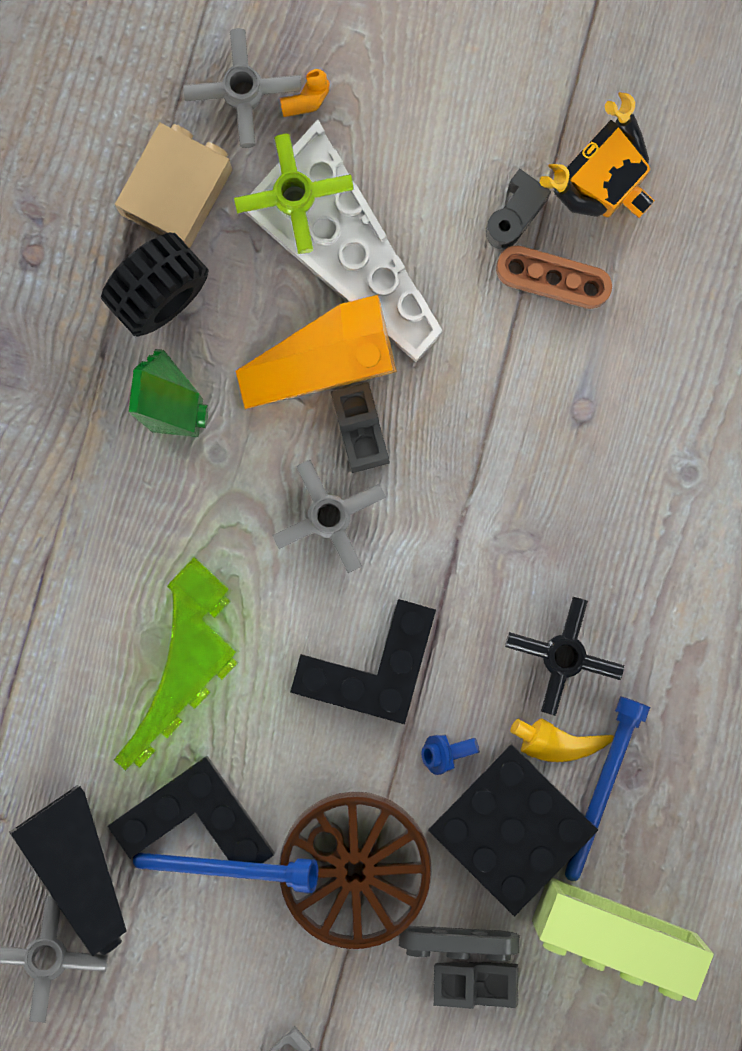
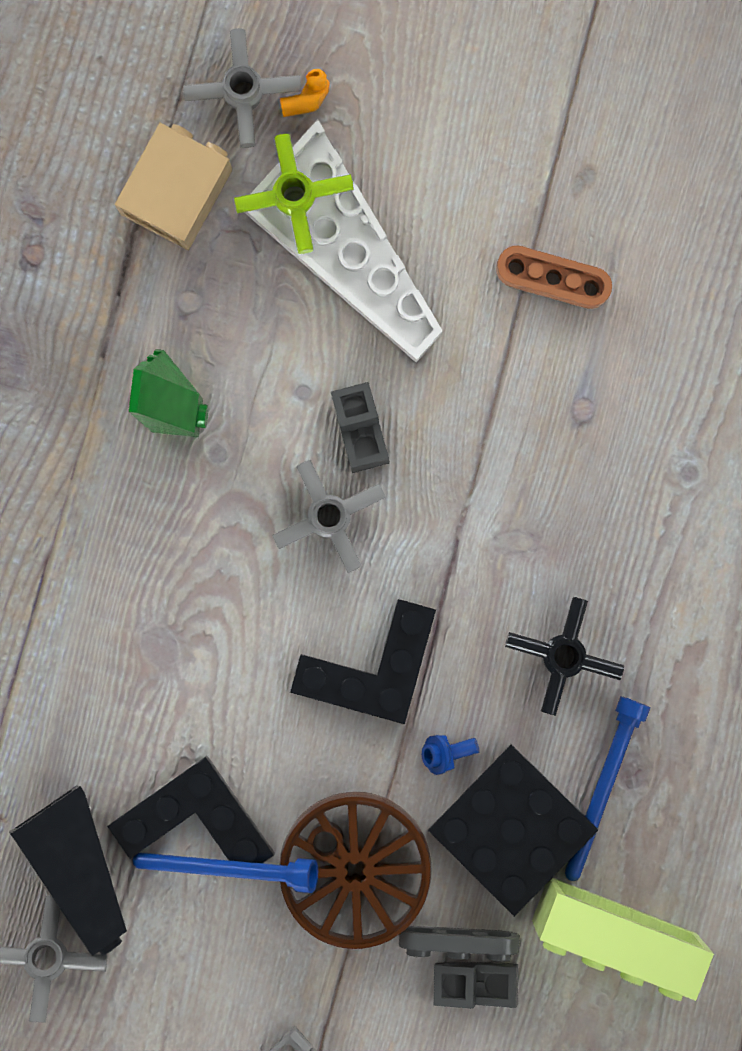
black tyre [101,232,209,337] -> none
clear neon green arch [114,557,240,771] -> none
light orange wedge [236,295,397,409] -> none
dark grey leg [486,168,551,249] -> none
yellow bar [510,718,614,762] -> none
torso [540,92,655,218] -> none

